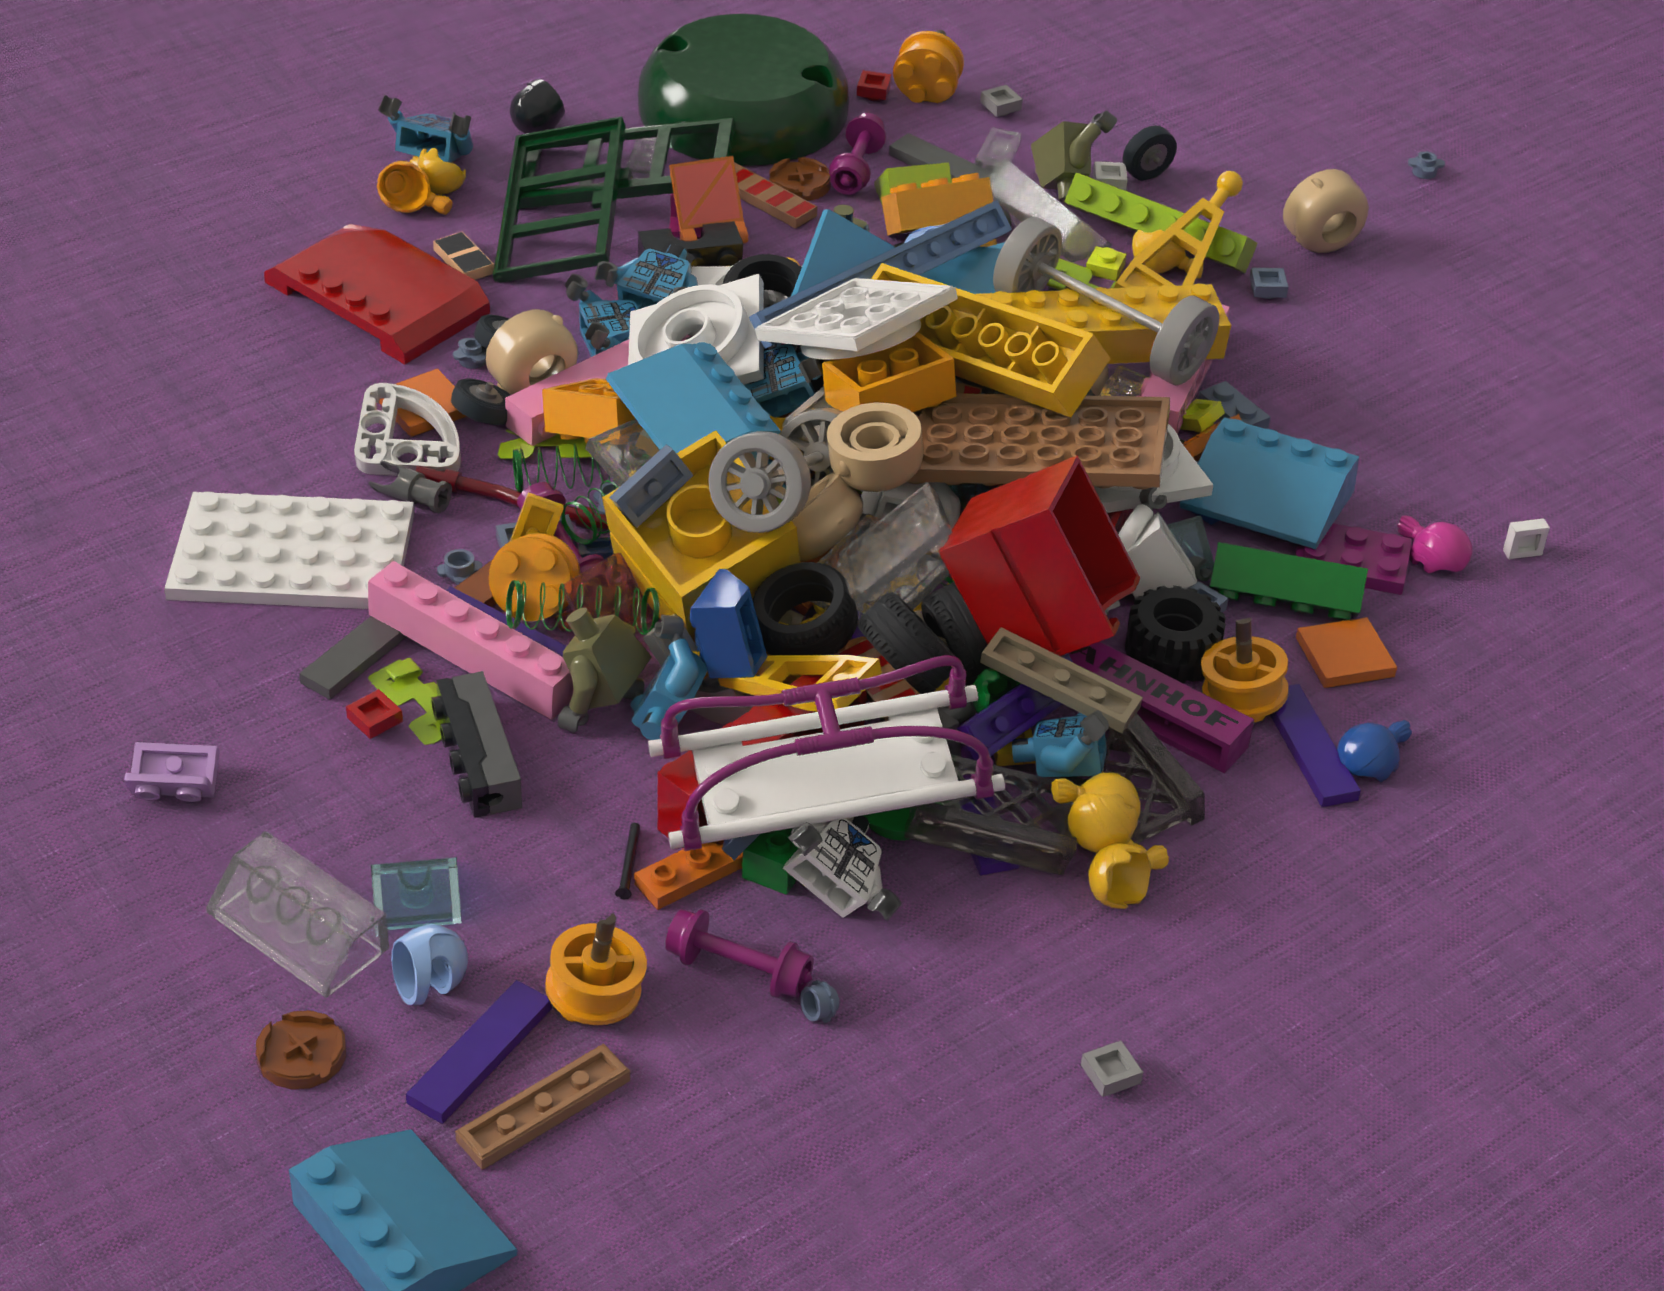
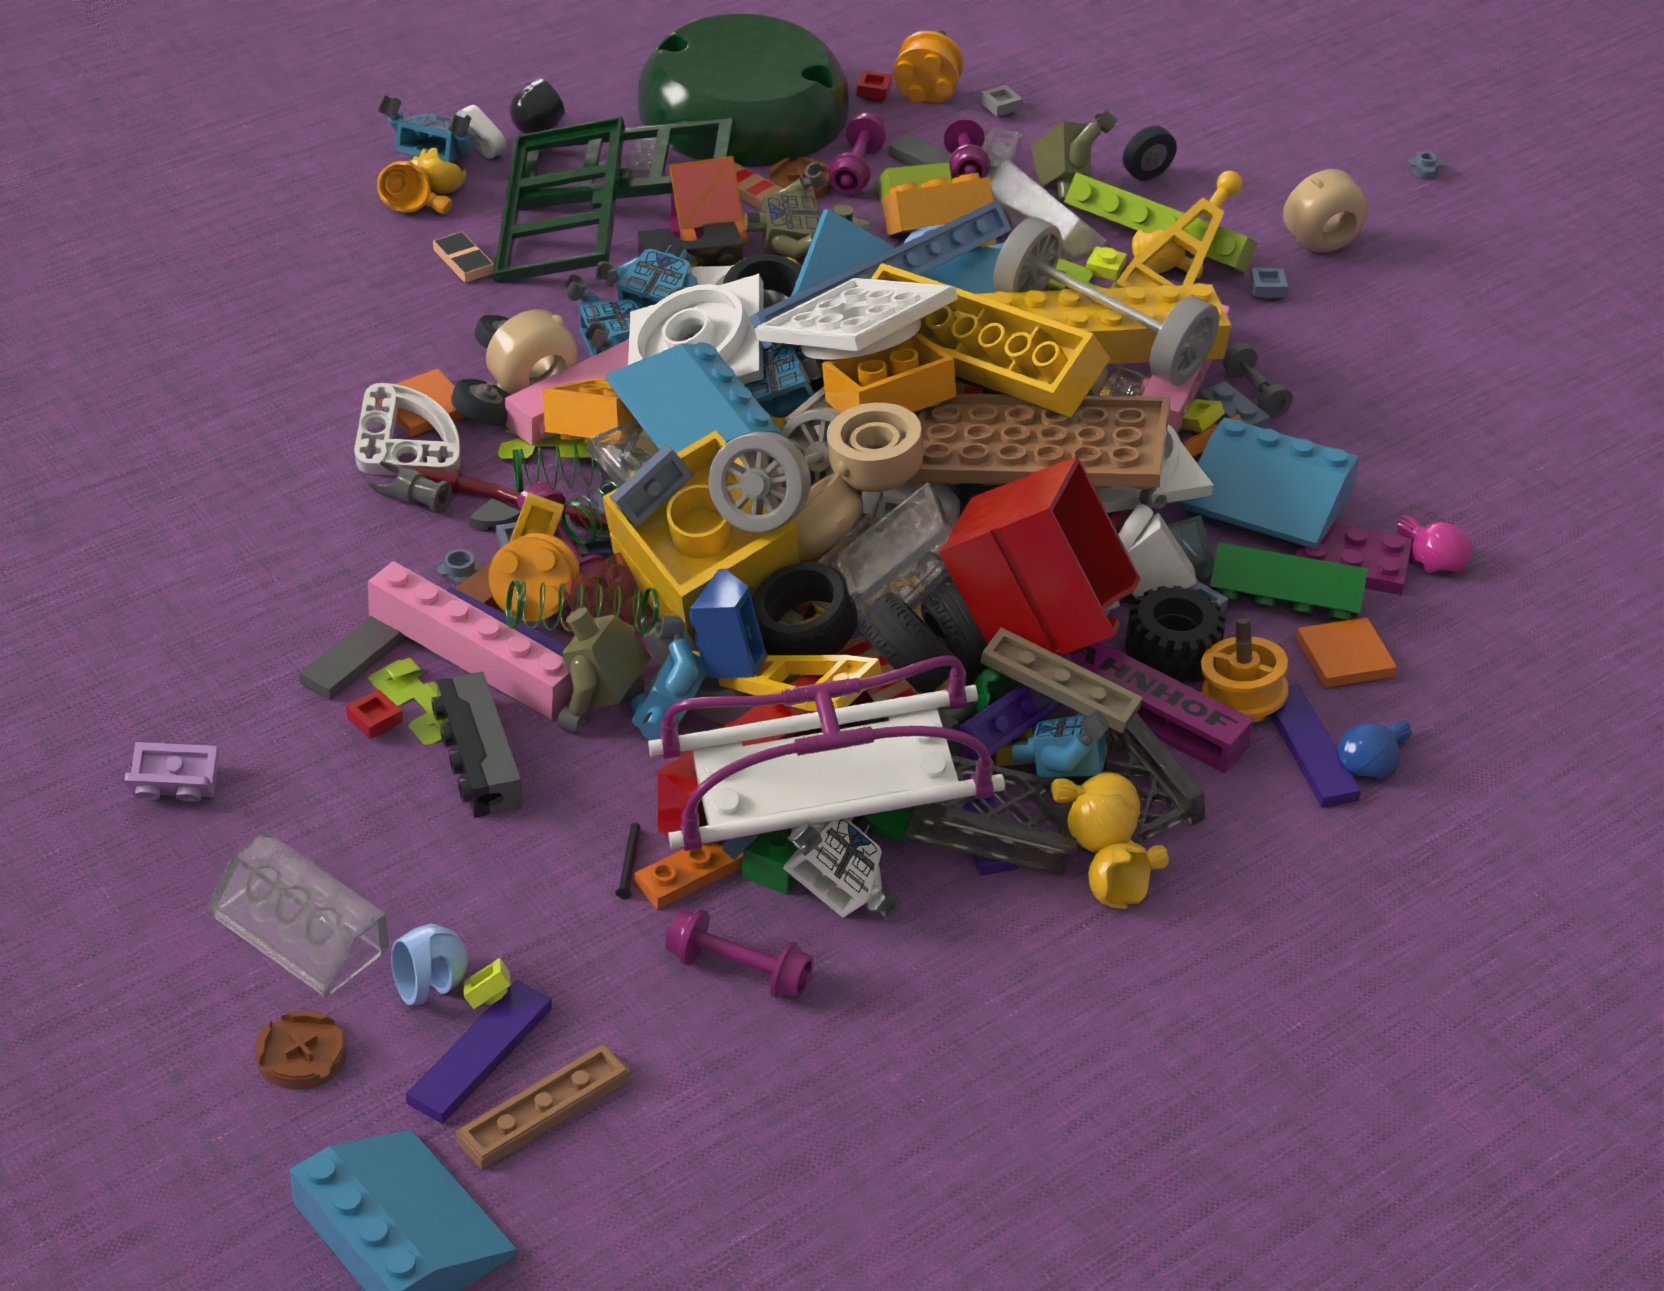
white plate [164,492,415,609] -> none
red slope [264,224,490,365] -> none
clear light blue slope [371,856,462,931] -> none
sand blue plate [453,338,487,369] -> none
light orange wheel [545,913,647,1025] -> none
sand blue plate [800,980,839,1023] -> none
light grey plate [1081,1040,1143,1097] -> none
white plate [1093,161,1127,191] -> none
white plate [1503,518,1550,560] -> none
none -> white beam [456,105,506,159]
none -> neon yellow plate [463,958,511,1009]
none -> dark grey tile [469,498,521,531]
none -> olive torso [743,162,826,259]
none -> magenta piece [944,117,990,179]
none -> dark grey wheel [1223,343,1293,418]

